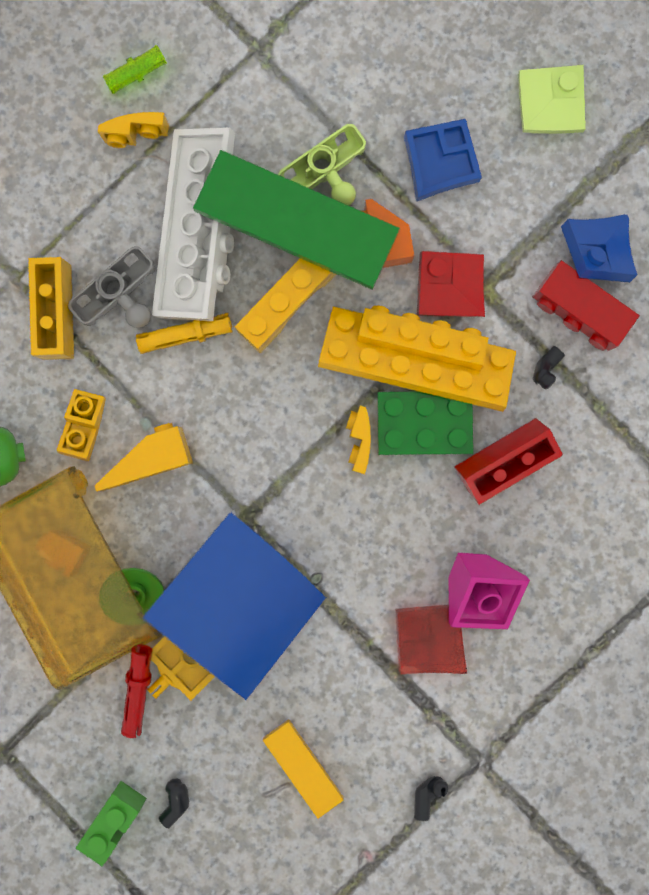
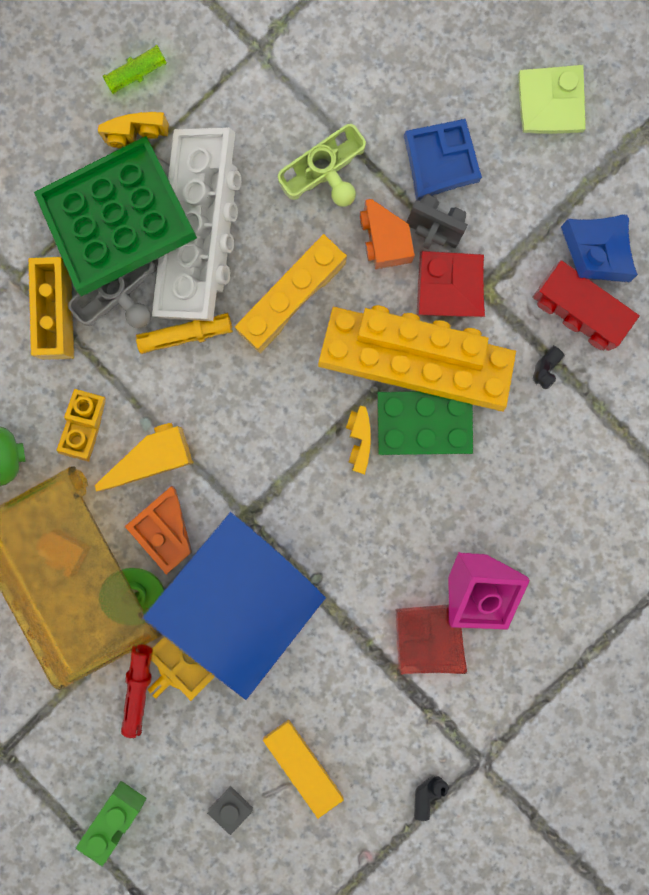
black arm [158,778,189,829] -> none
green tile [193,150,400,290] -> none
red brick [454,418,563,505] -> none
none -> green plate [34,136,197,297]
none -> orange wing [125,486,192,575]
none -> dark grey plate [207,786,253,835]
none -> dark grey hips [406,194,468,249]

